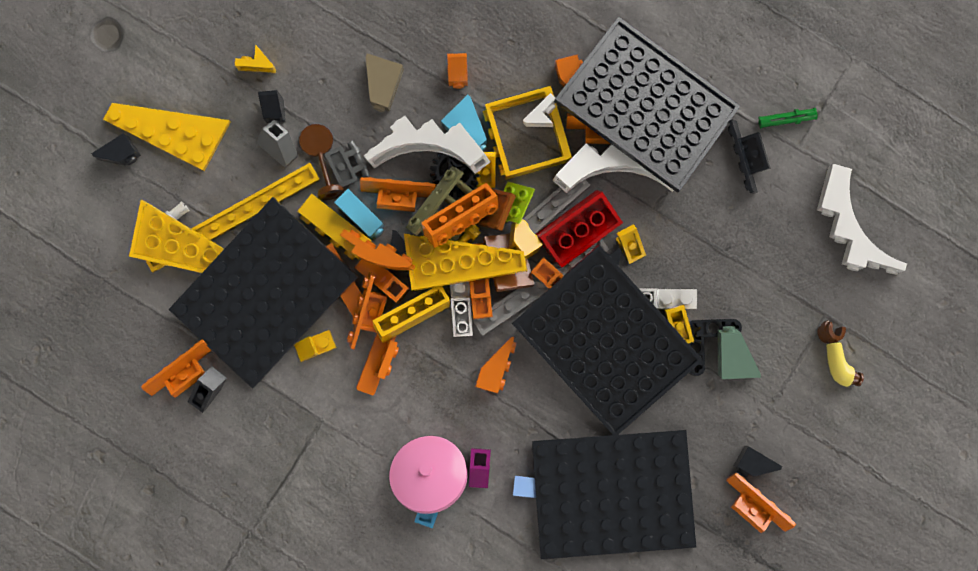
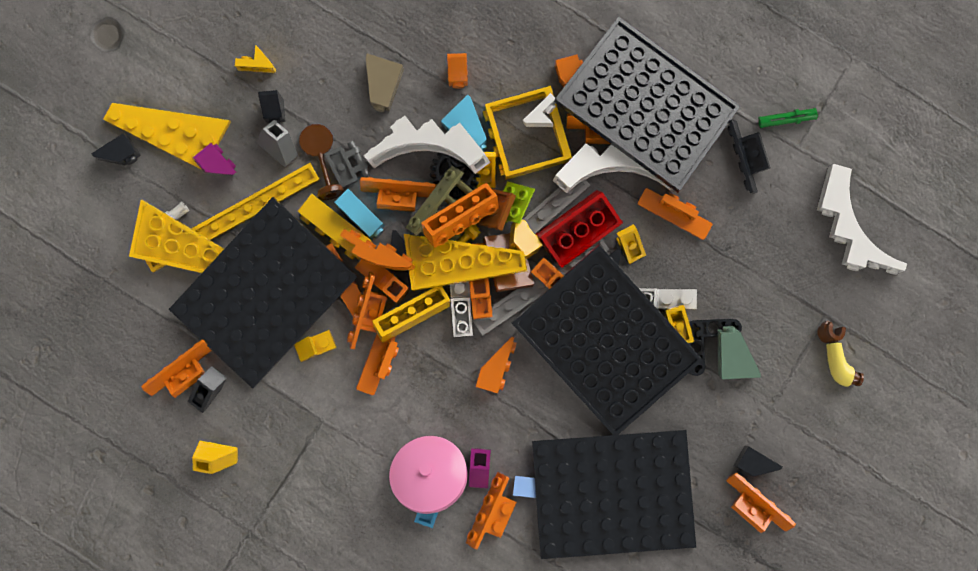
none -> magenta slope [192,143,236,175]
none -> yellow slope [192,441,238,474]
none -> orange bracket [466,472,517,550]
none -> orange bracket [637,188,713,240]

